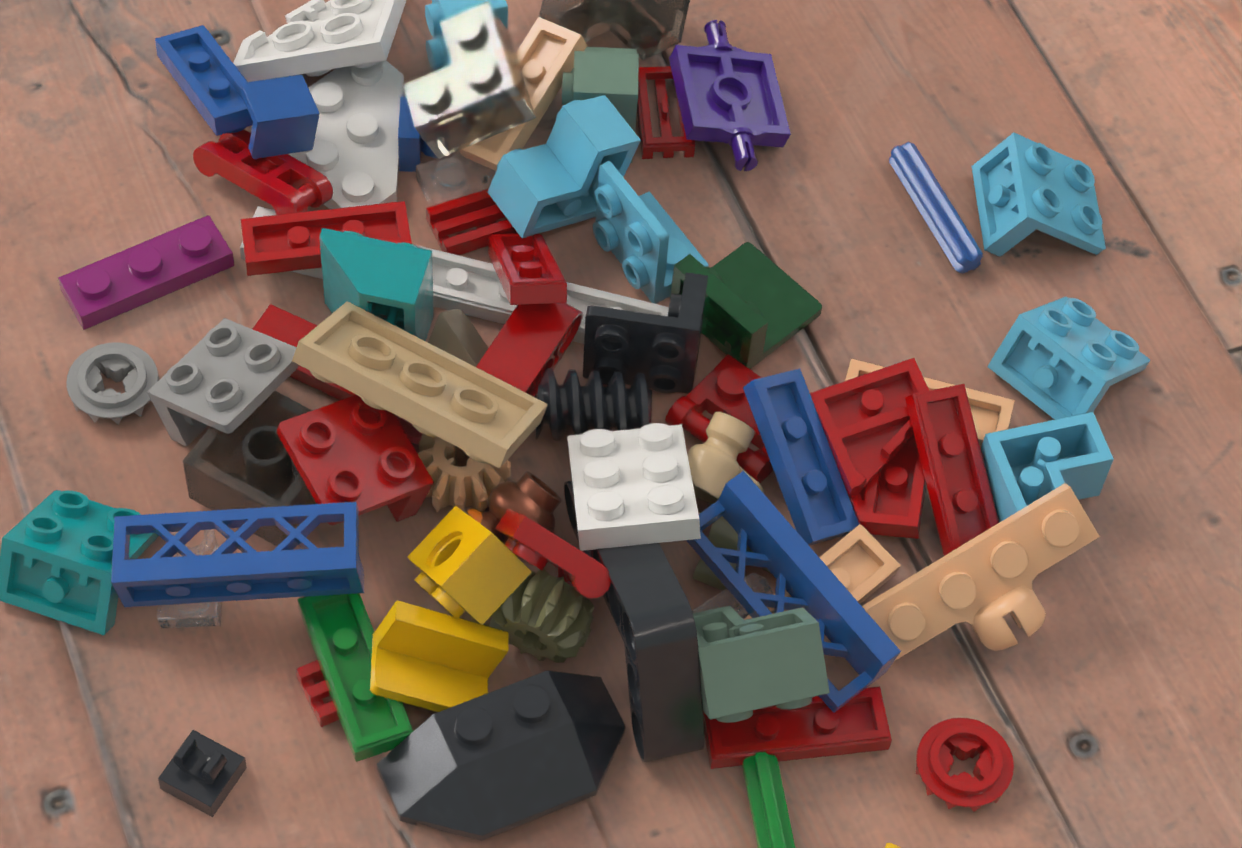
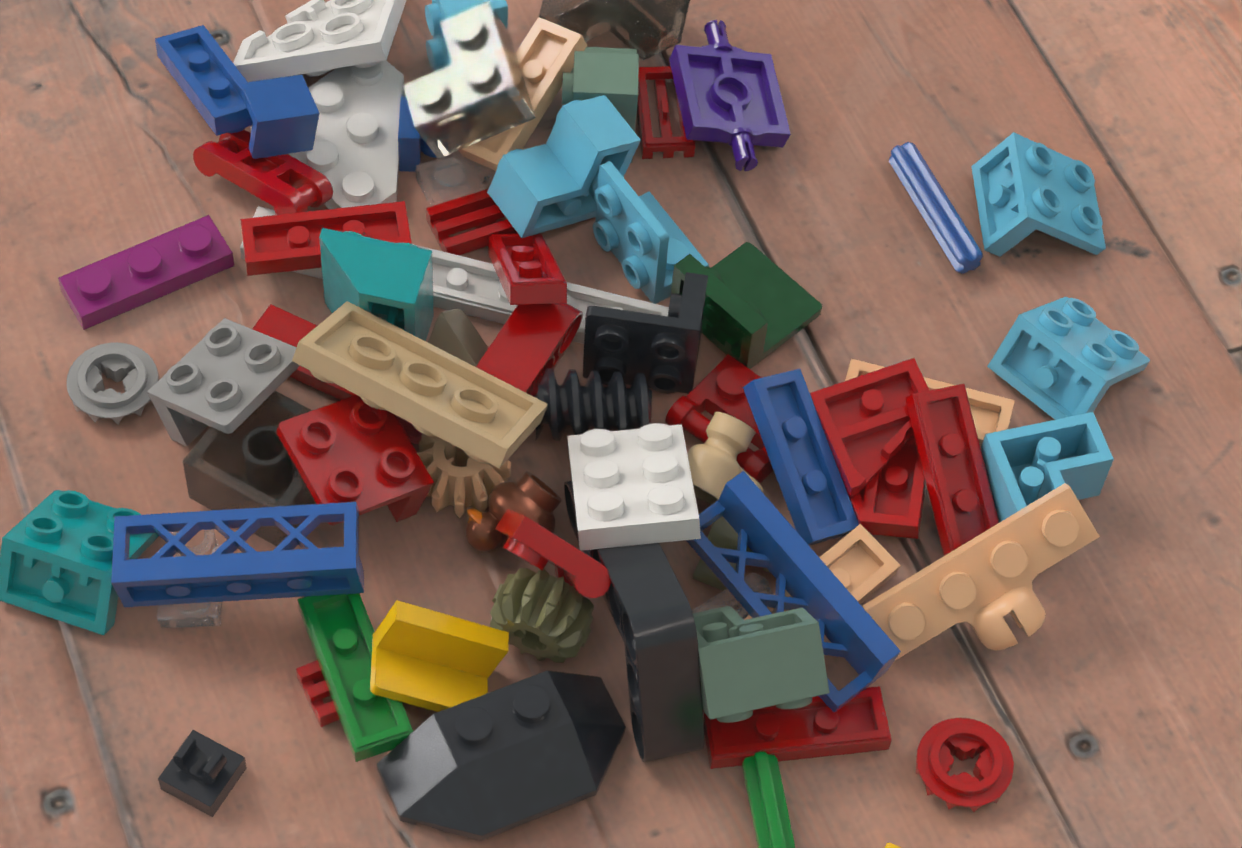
yellow brick [407,506,532,625] -> none

